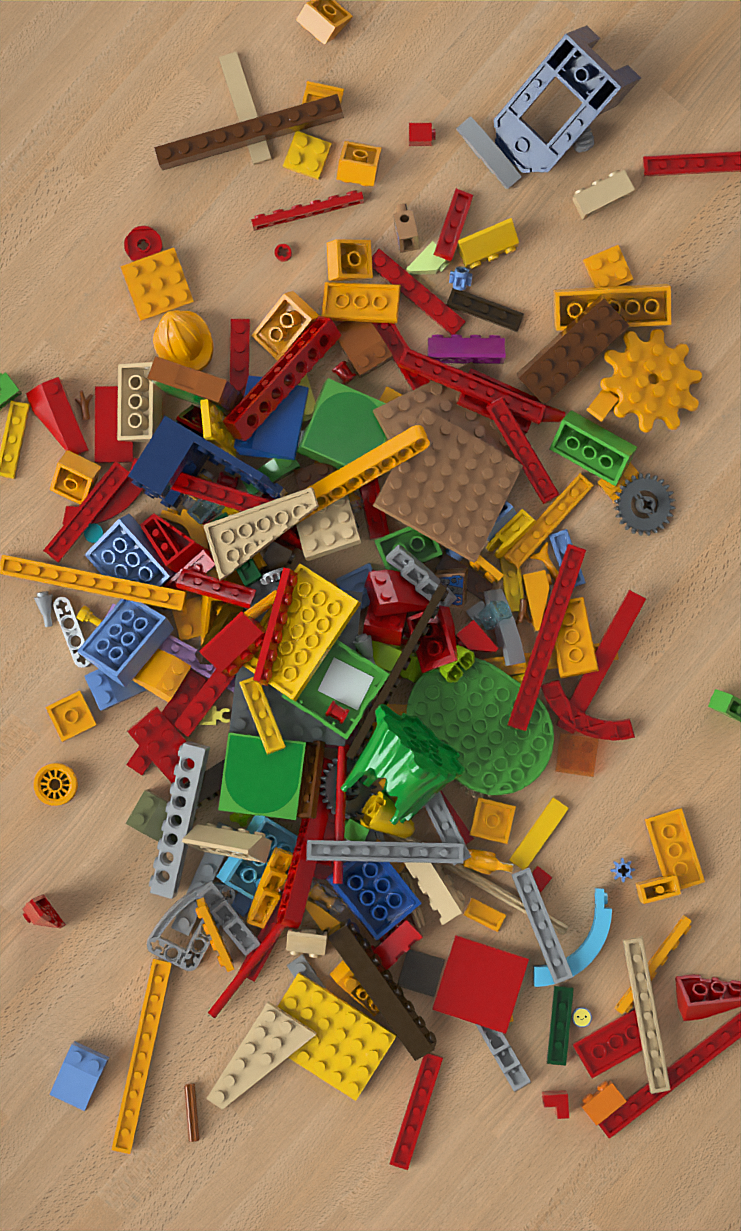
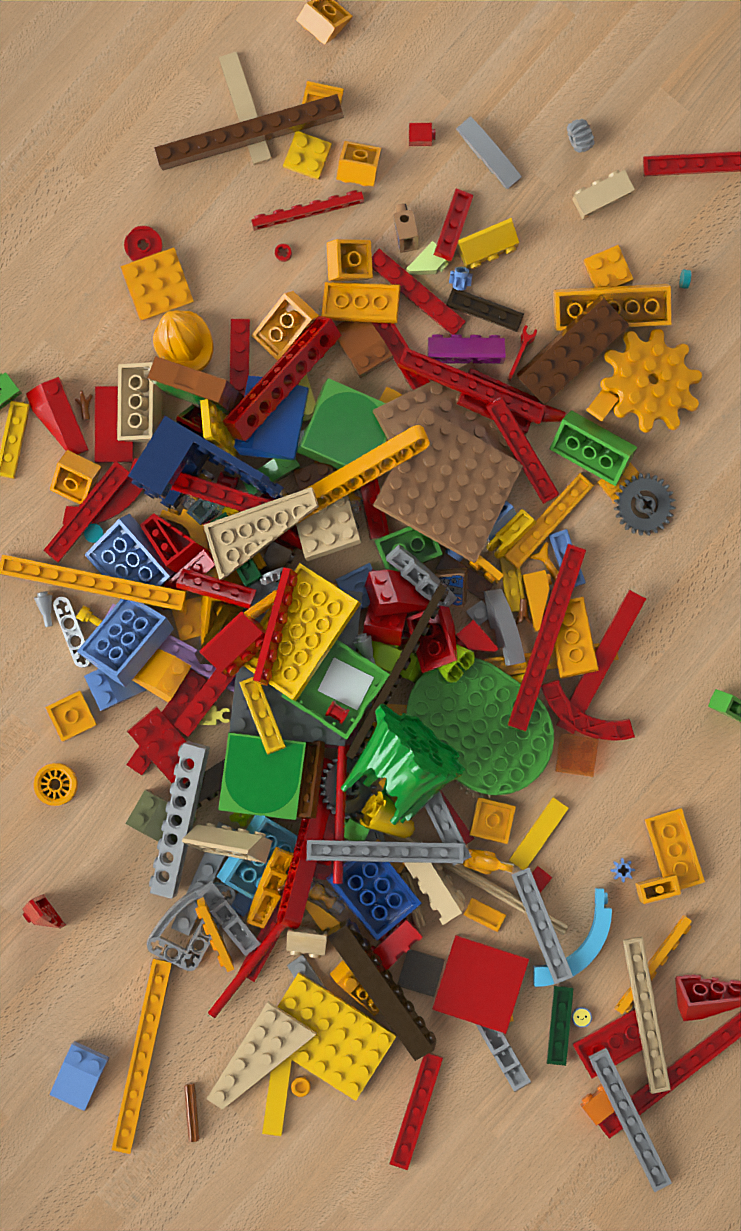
red bush [332,360,357,385] -> none
clear light blue bracket [478,601,512,630] -> none
bracket [494,25,641,173] -> none
red piece [542,1090,570,1119] -> none
none -> yellow tile [262,1058,292,1136]
none -> light orange tile [291,1076,311,1097]
none -> red flag [507,325,537,382]
none -> light grey plate [589,1048,672,1192]
none -> teal tile [679,269,692,289]

